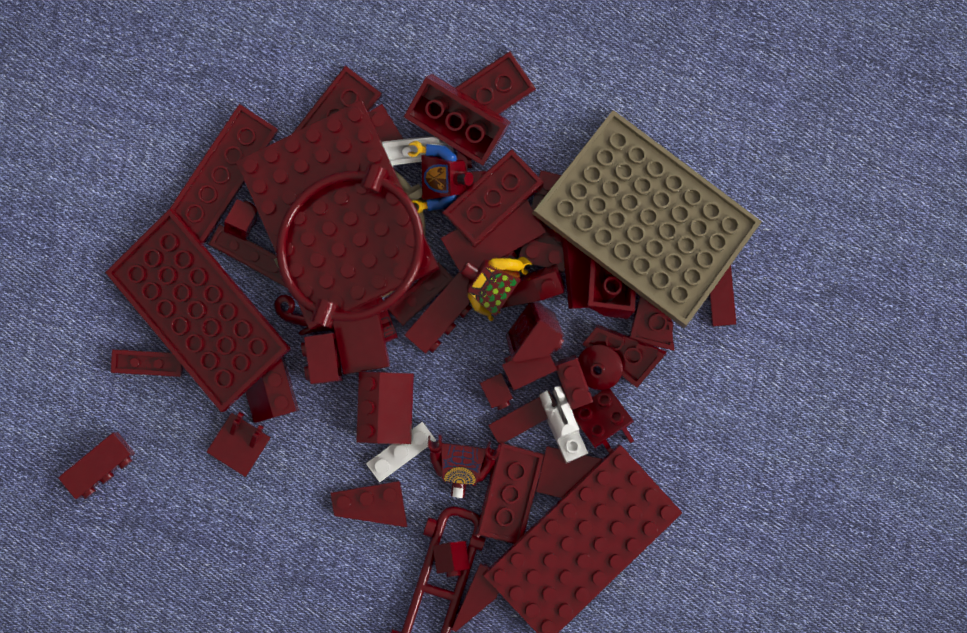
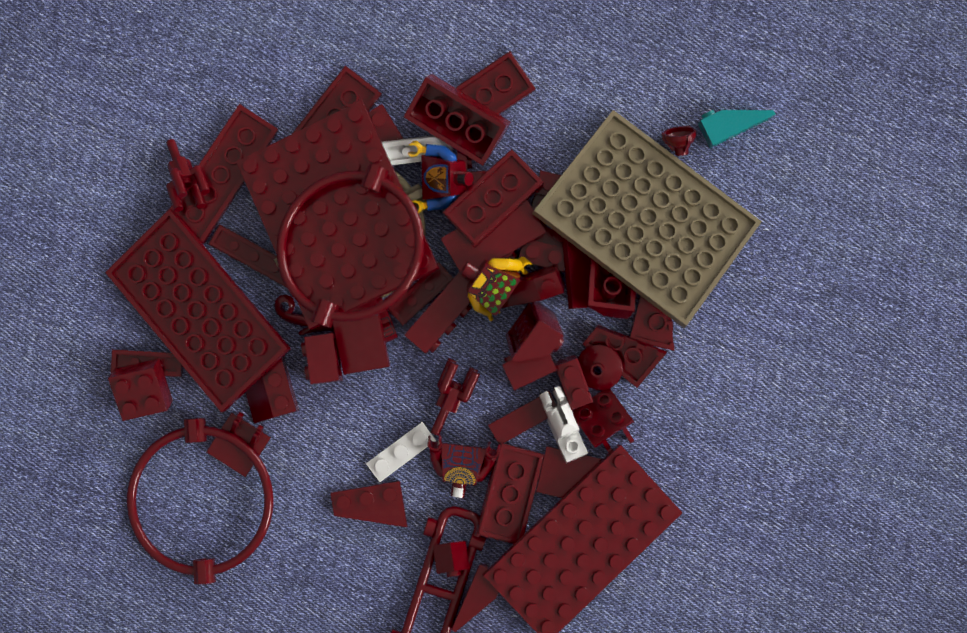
dark red brick [58,432,136,500] -> none
dark red brick [224,199,258,241] -> none
dark red slope [356,372,414,444] -> none
dark red brick [480,373,513,411] -> none
dark red tile [709,265,736,327] -> none
none -> dark red brick [108,358,173,421]
none -> dark red piece [127,418,273,585]
none -> dark red plant [166,139,210,212]
none -> dark red plant [431,358,480,436]
none -> dark red piece [662,126,696,156]
none -> teal slope [698,110,776,149]

